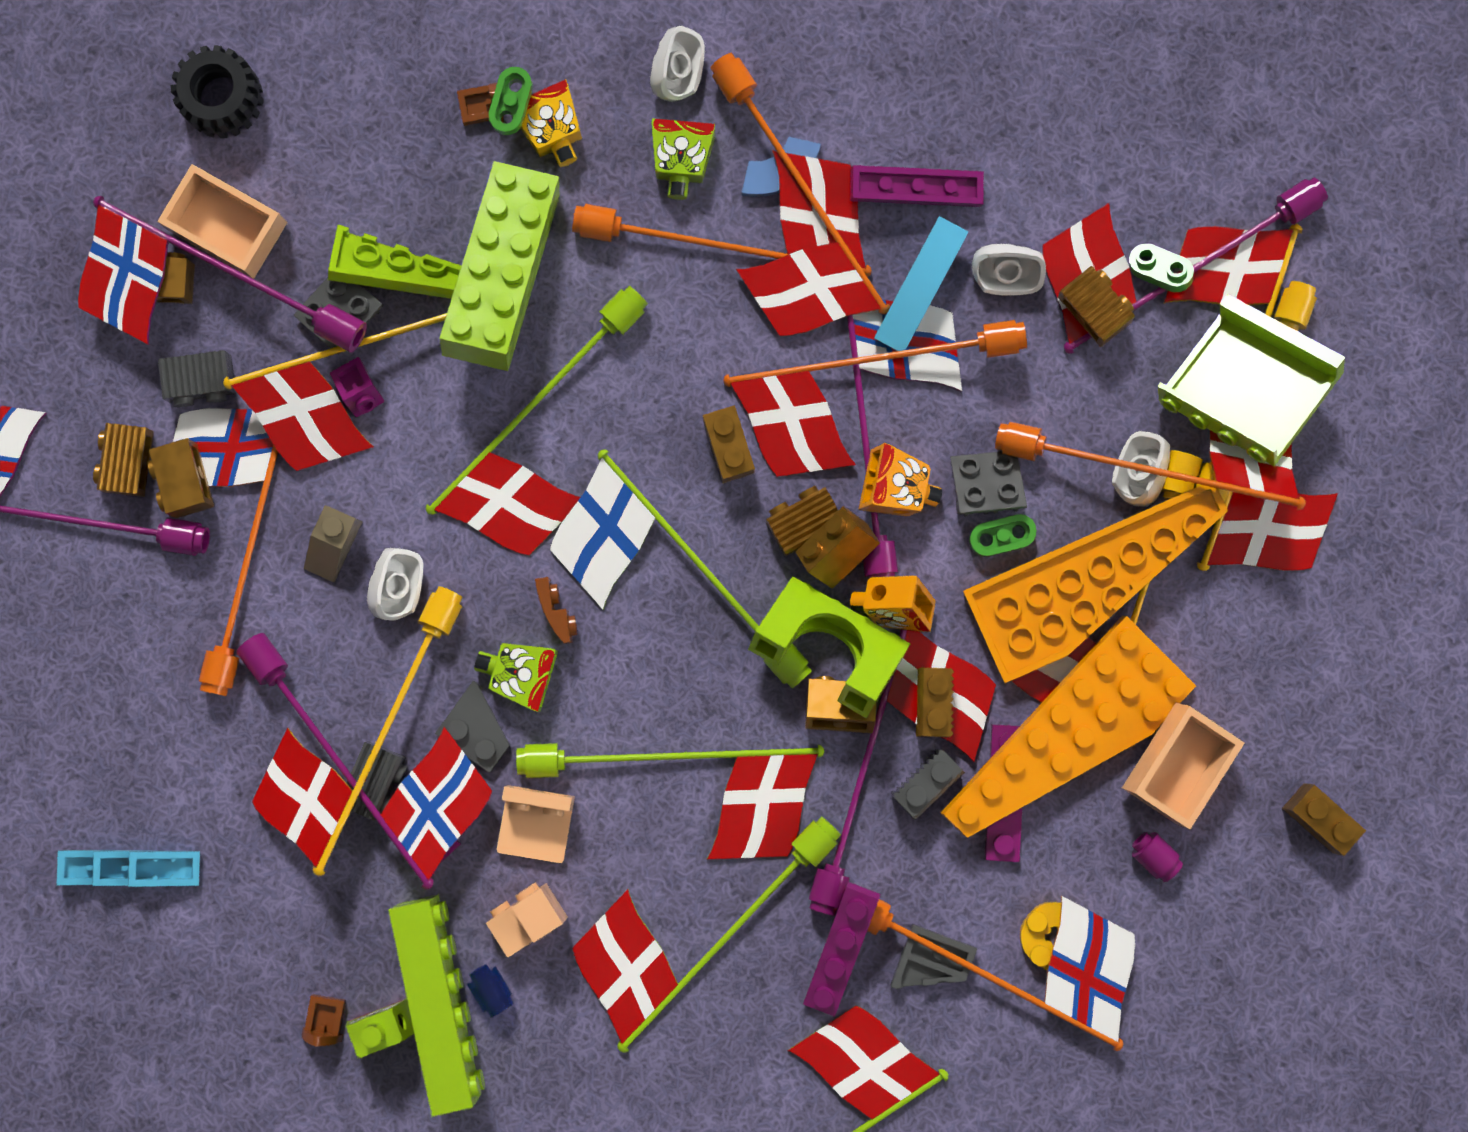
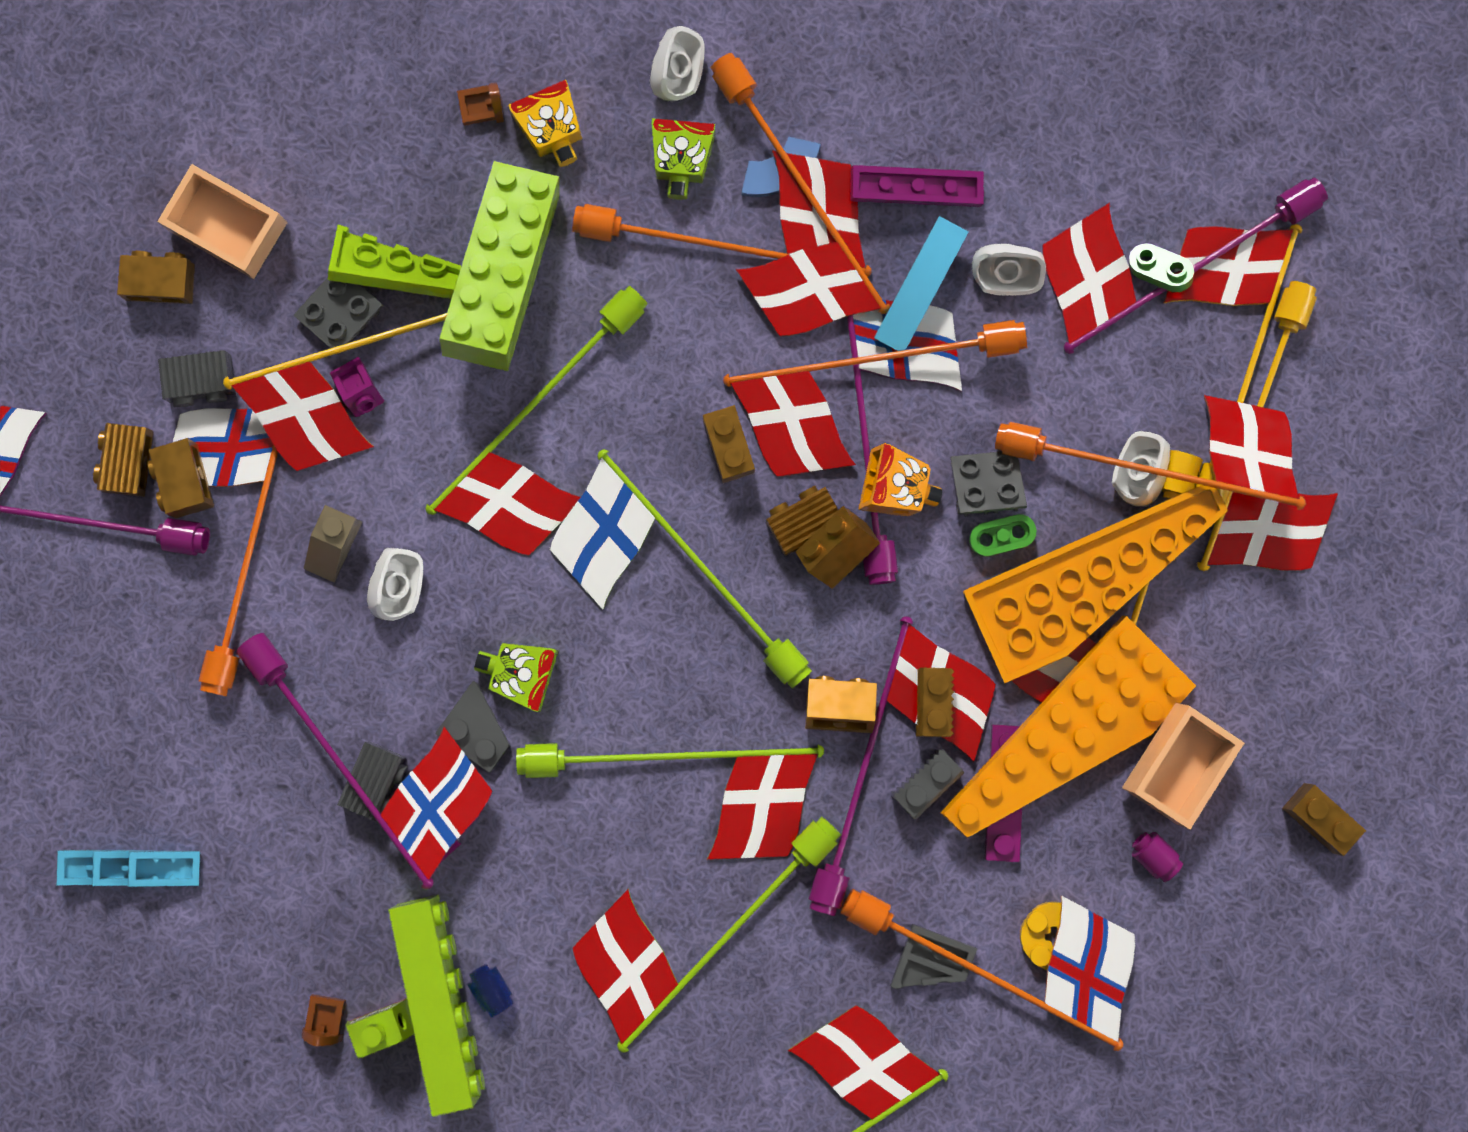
flag [78,196,367,353] -> none
black tyre [171,45,263,138] -> none
flag [252,586,463,876] -> none
light nougat brick [486,882,568,958] -> none
bright green plate [489,67,533,135] -> none
light nougat bracket [497,785,575,863] -> none
dark orange slope [535,577,578,644] -> none
lime arch [748,576,910,718] -> none
magenta plate [803,882,881,1017] -> none
light orange torso [850,576,936,632] -> none
pearl gold brick [1058,266,1135,347] -> none
panel [1158,294,1345,466] -> none

